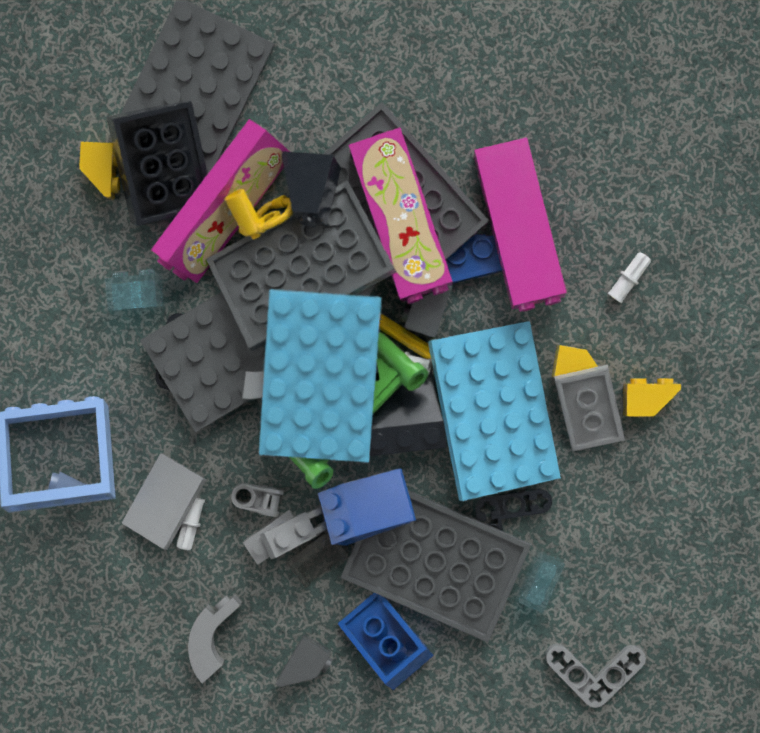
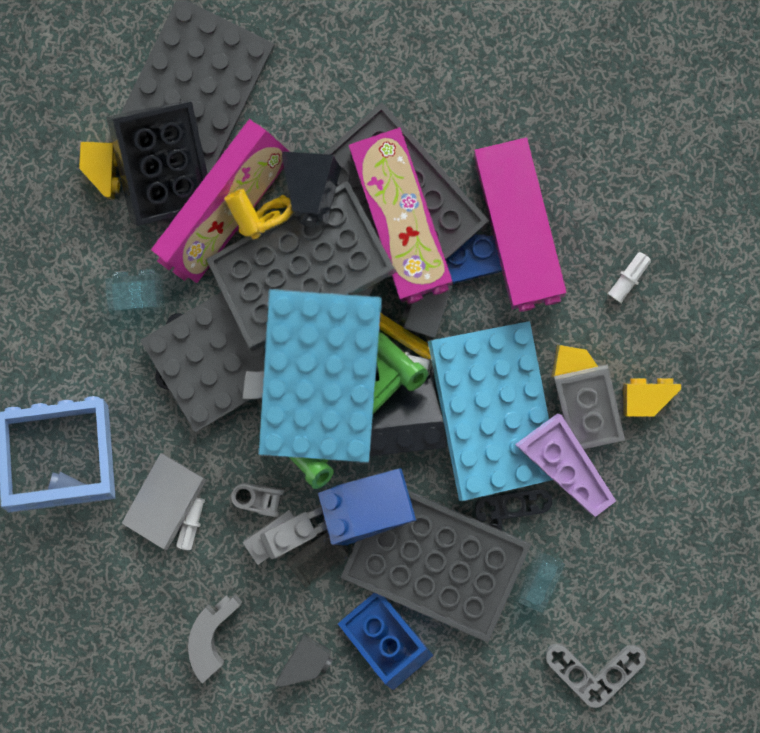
none -> lavender wing [515,413,616,517]

